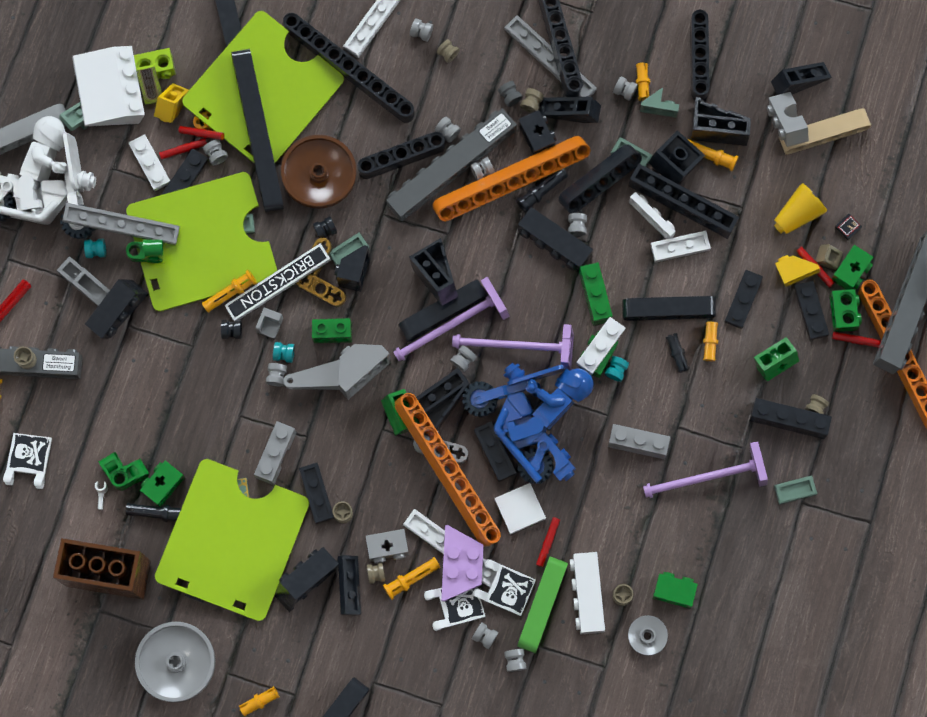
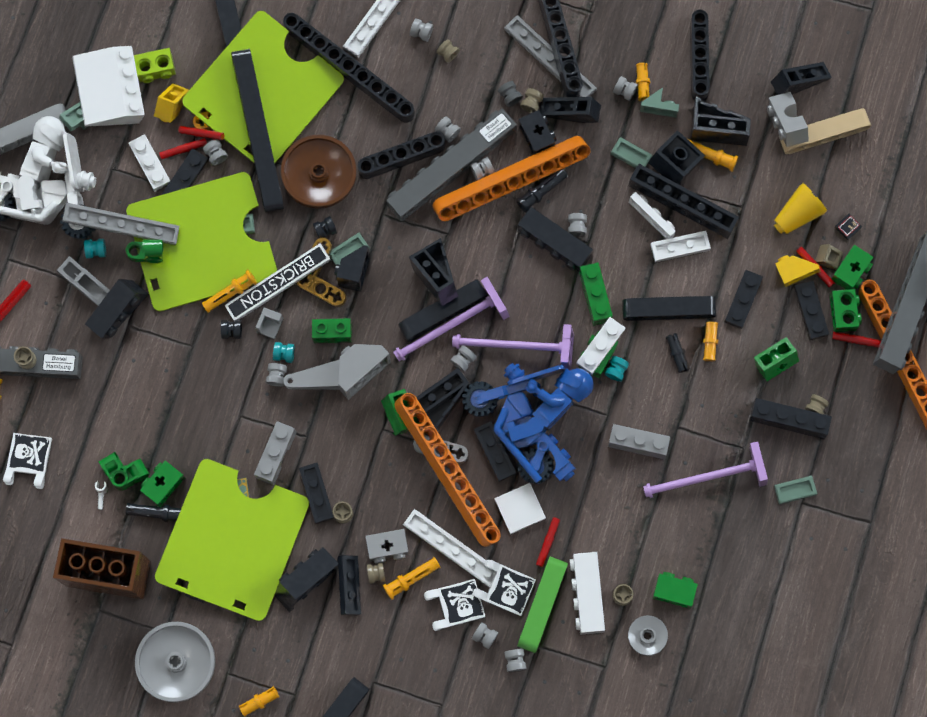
tile [136,64,162,105] -> none
lavender wing [441,525,484,601] -> none
black beam [558,144,642,214] -> none

